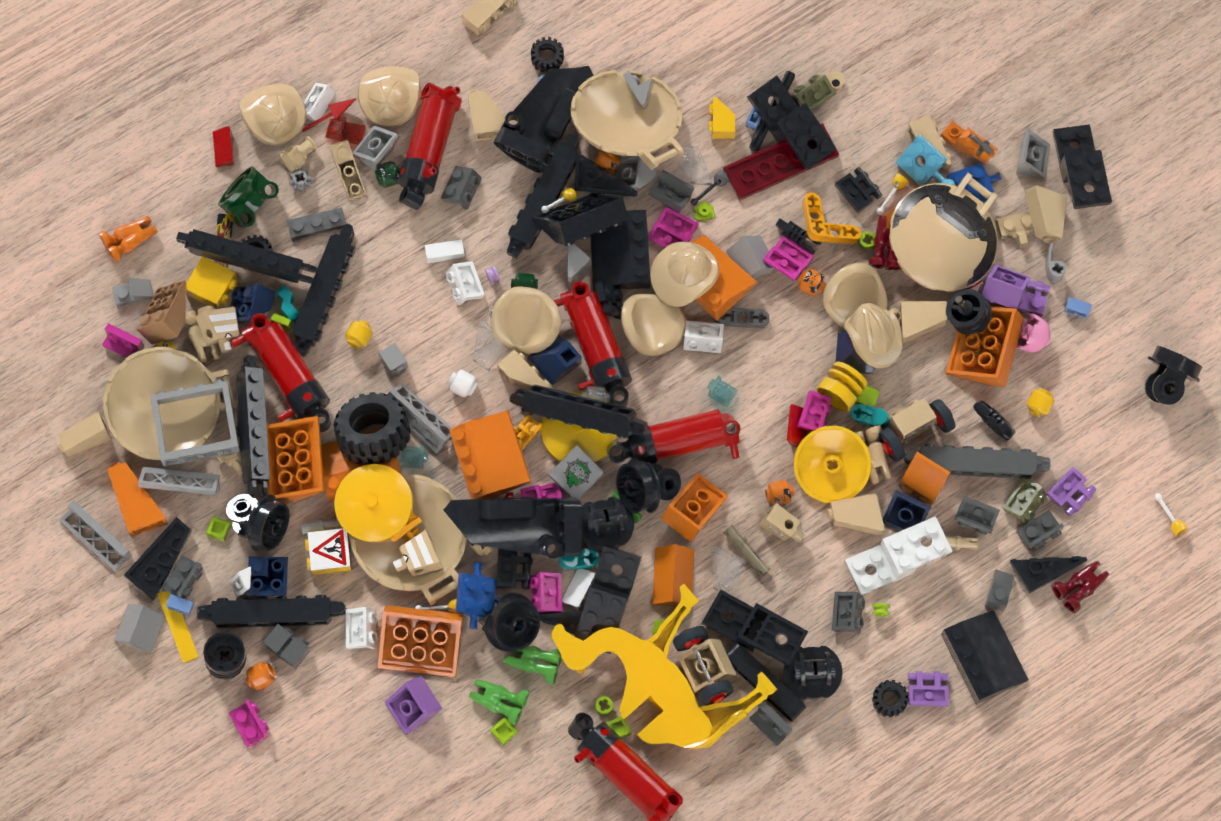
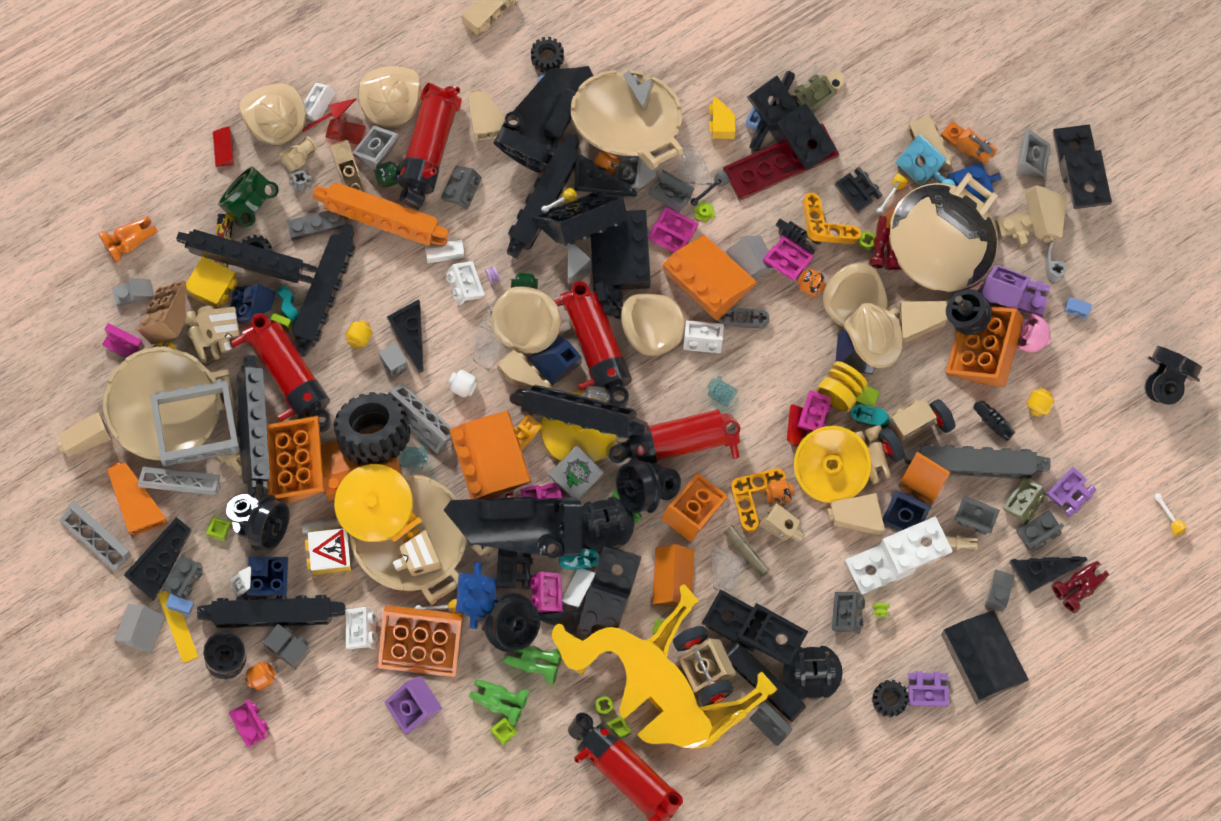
tan piece [650,242,719,307] -> none
none -> orange hinge [312,183,449,247]
none -> black wing [387,299,424,374]
none -> light orange beam [731,468,786,533]

